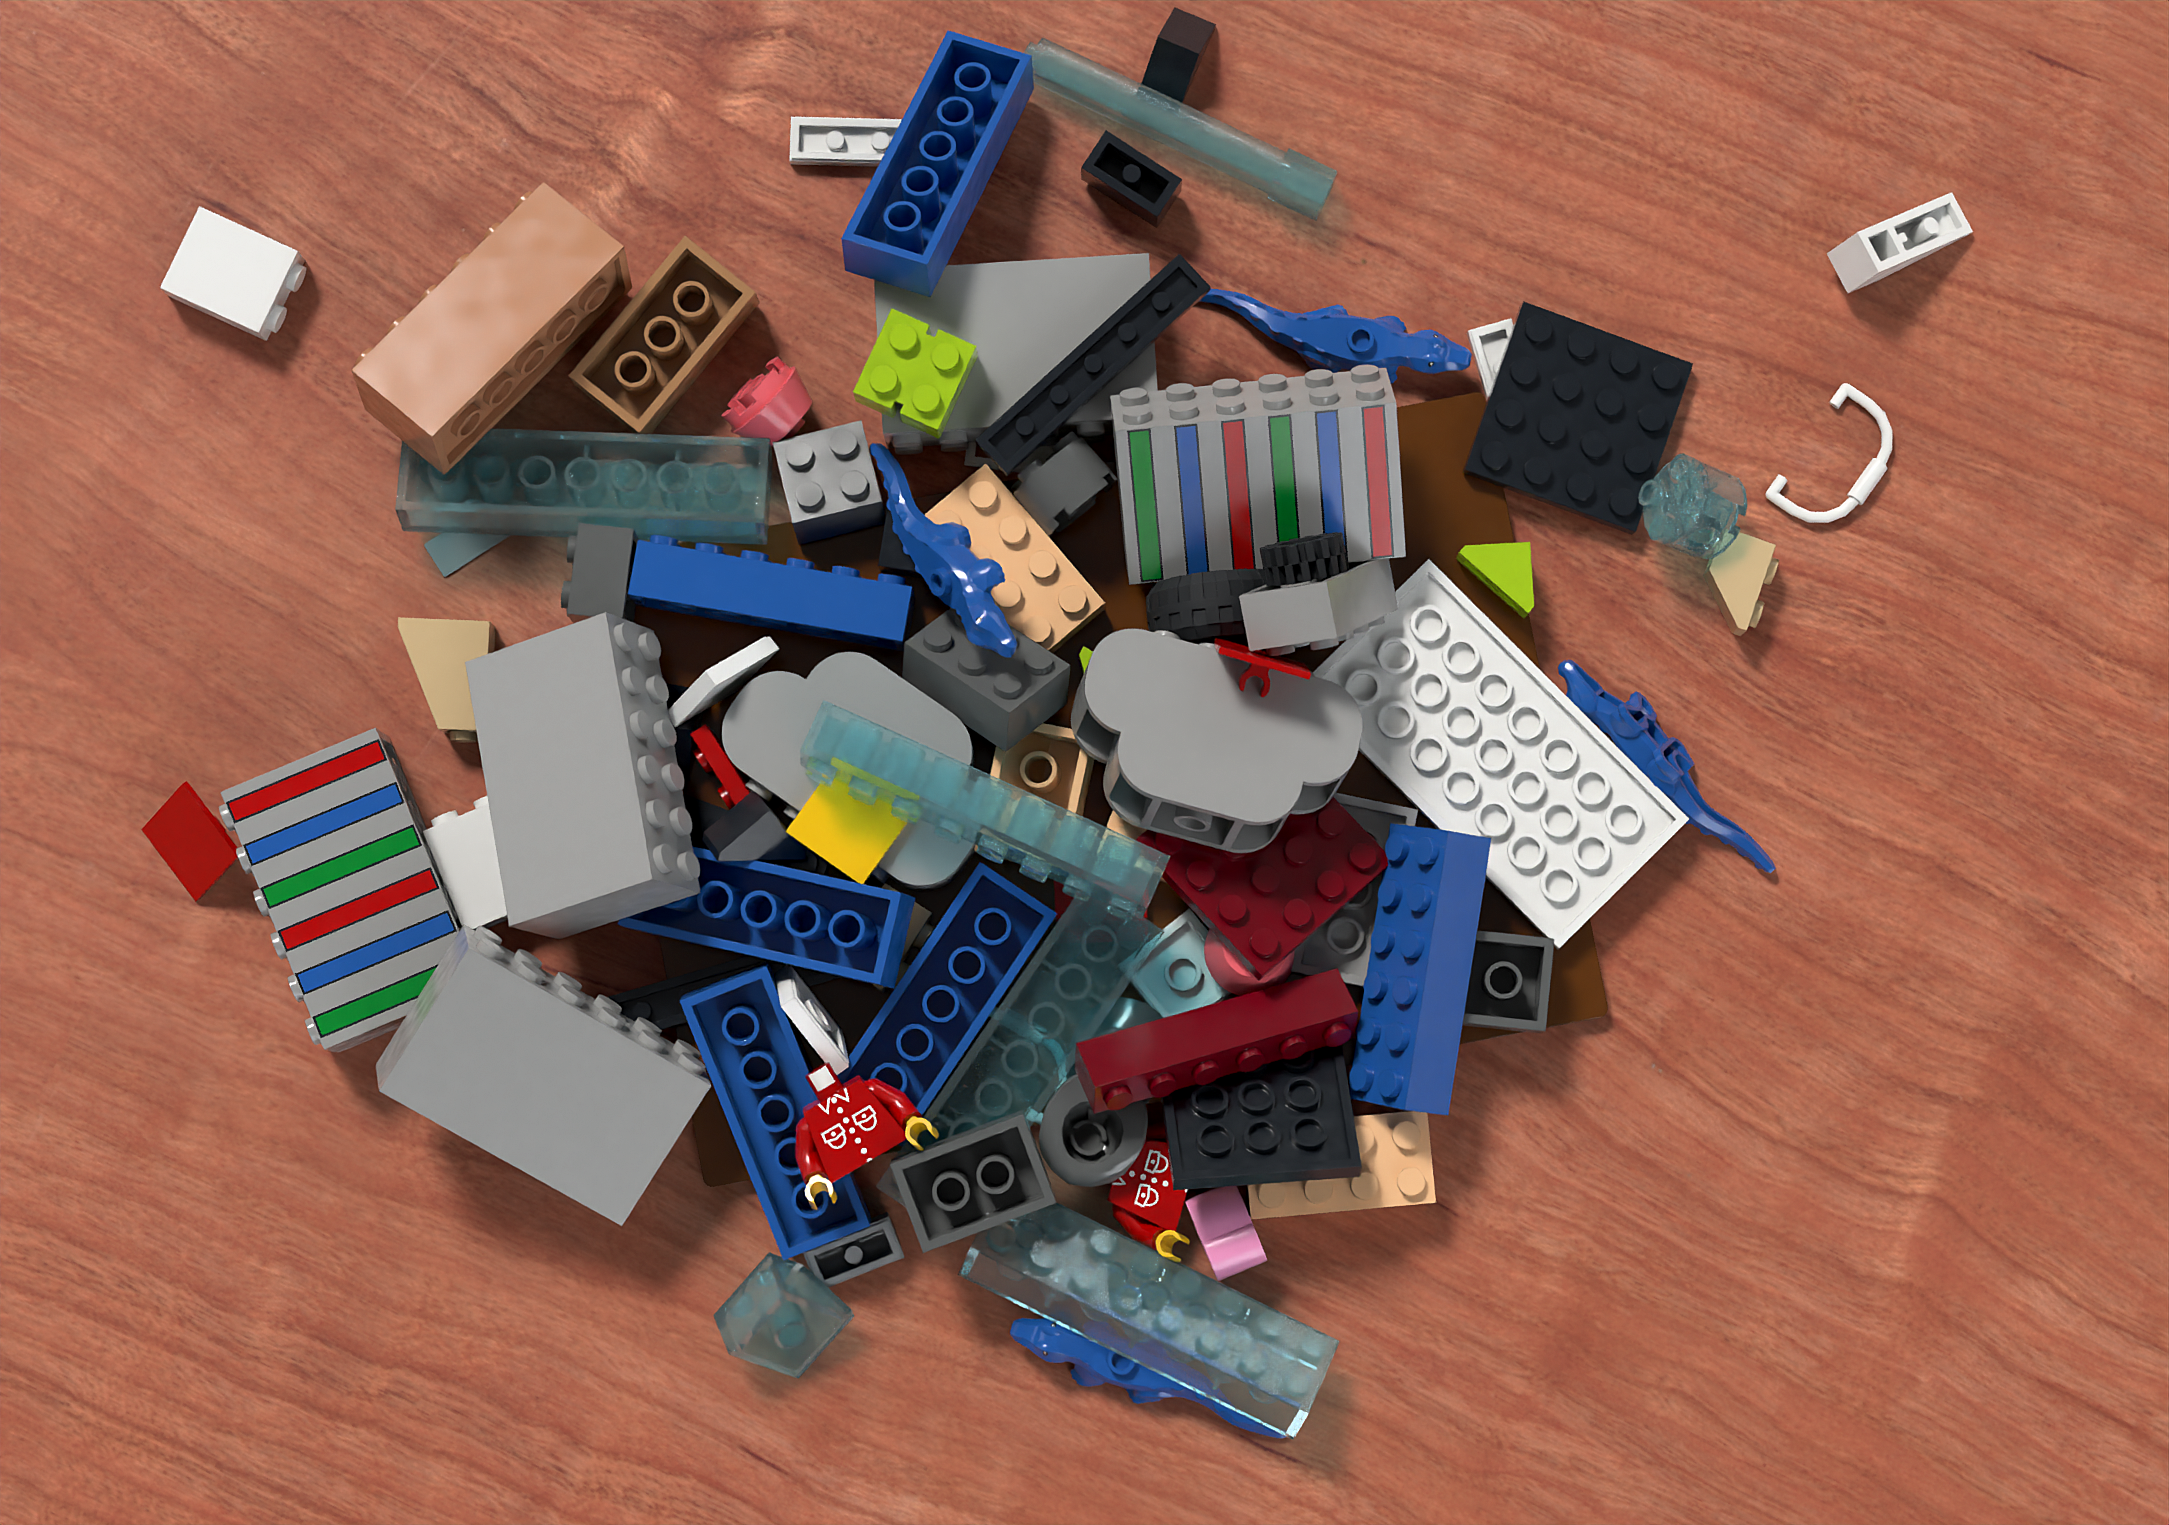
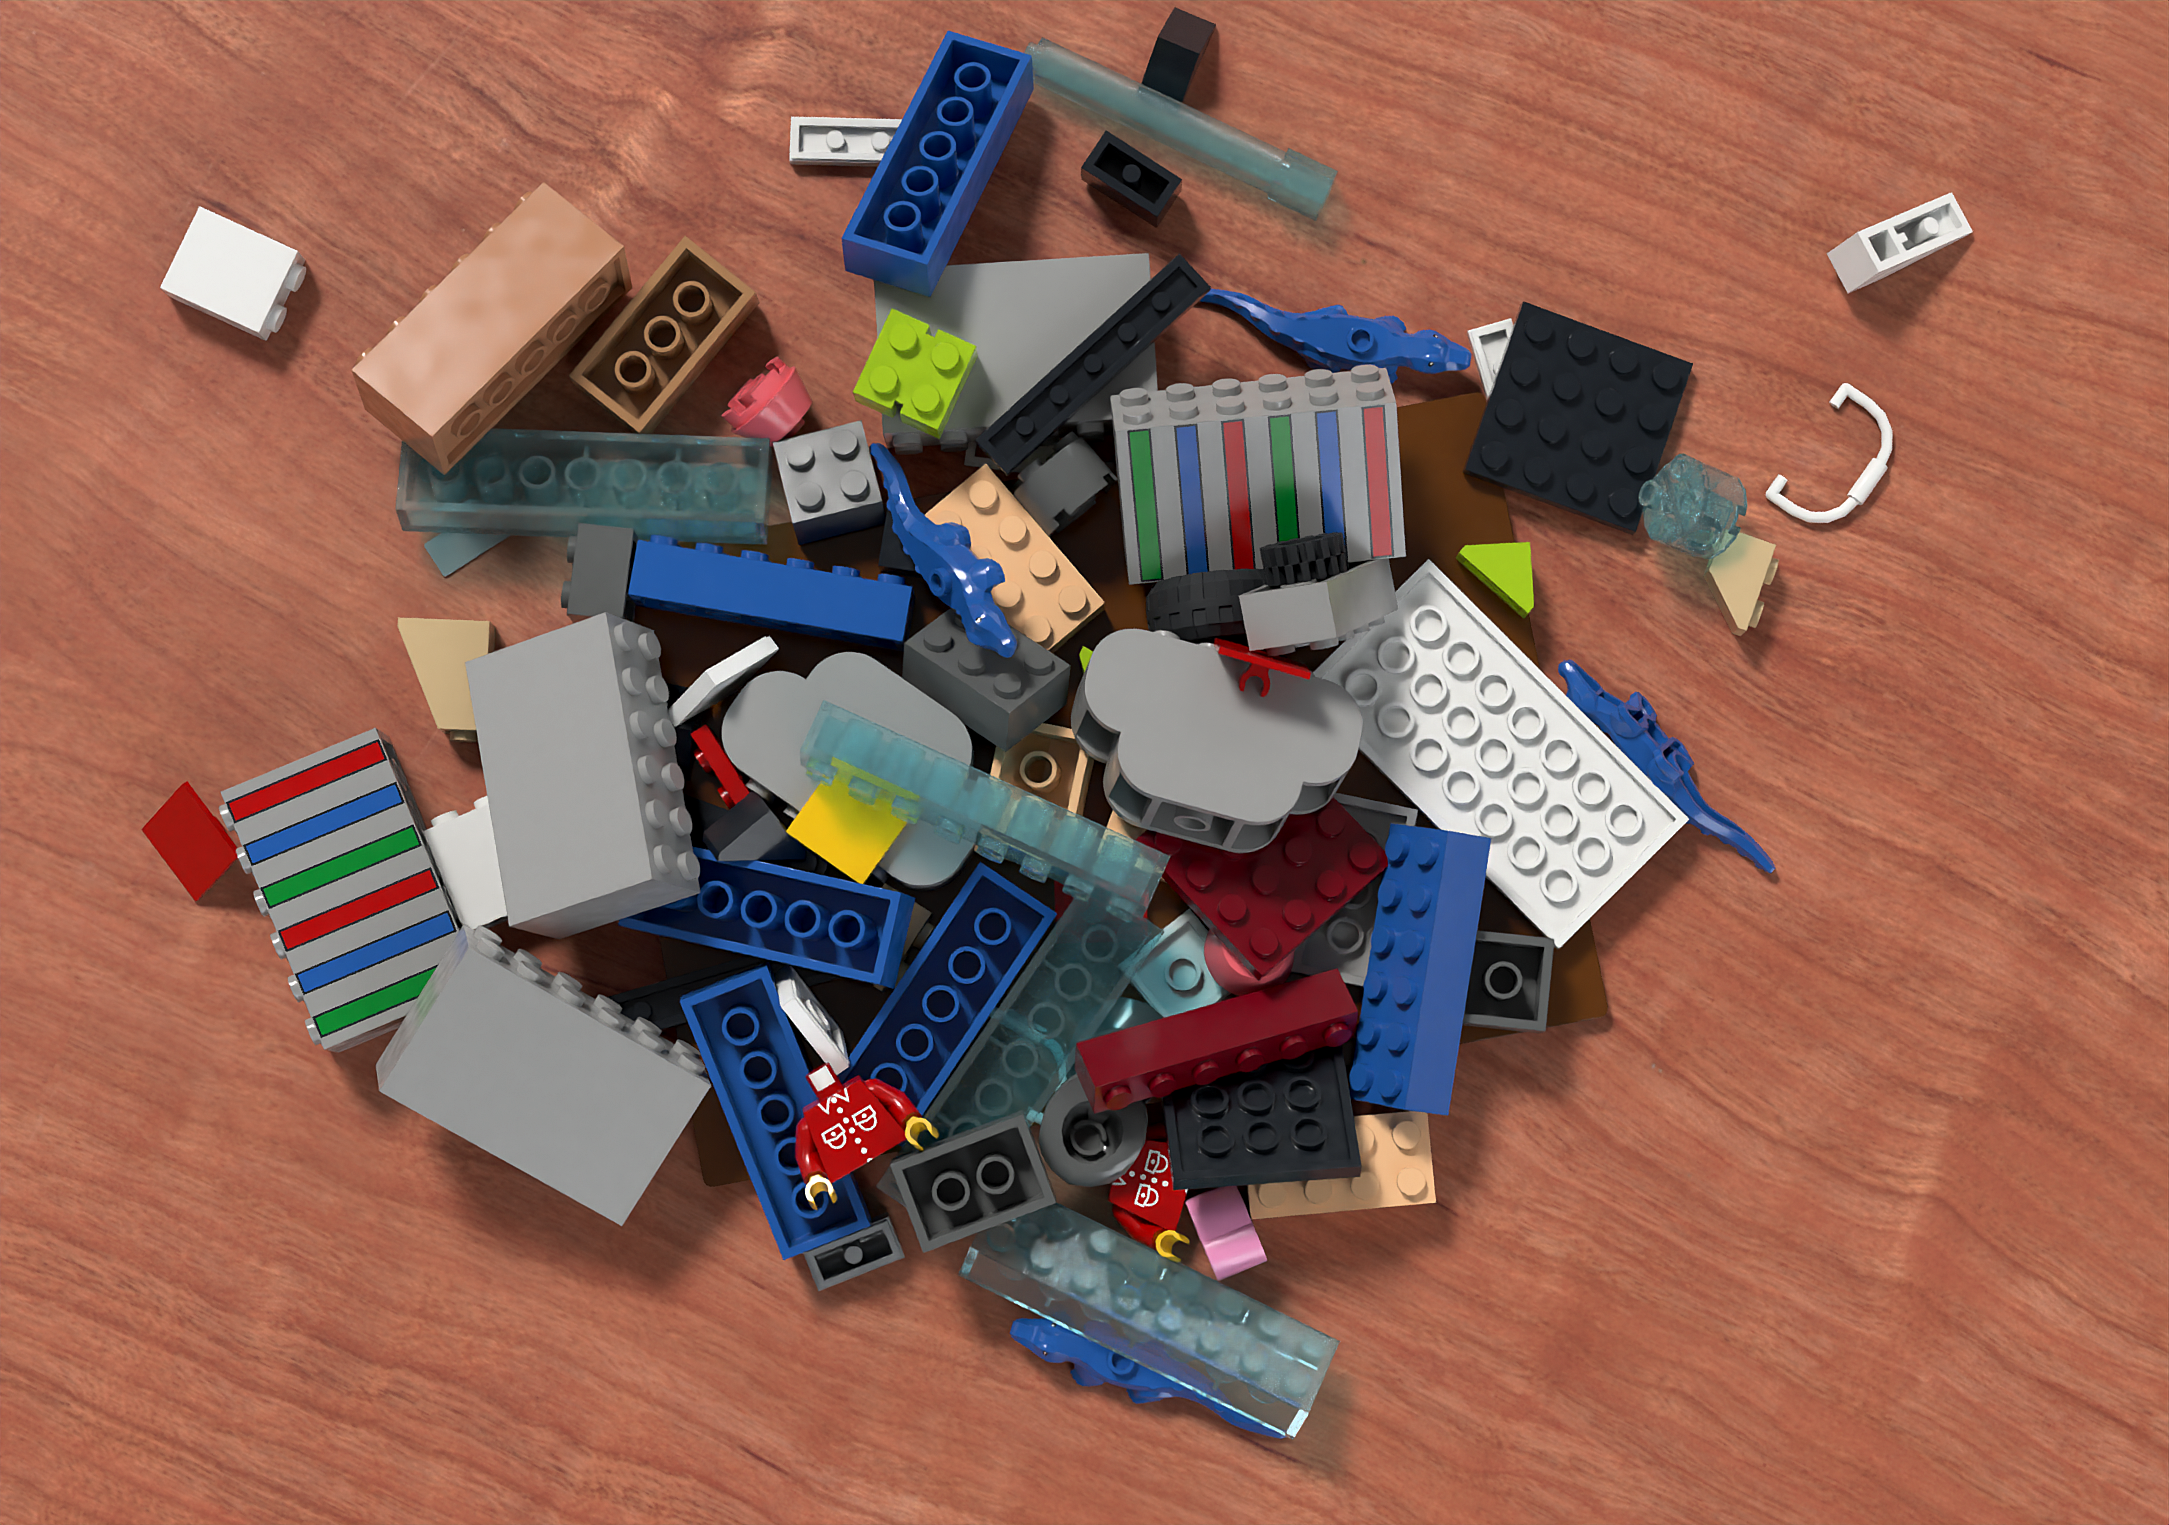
clear light blue slope [713,1252,854,1378] -> none

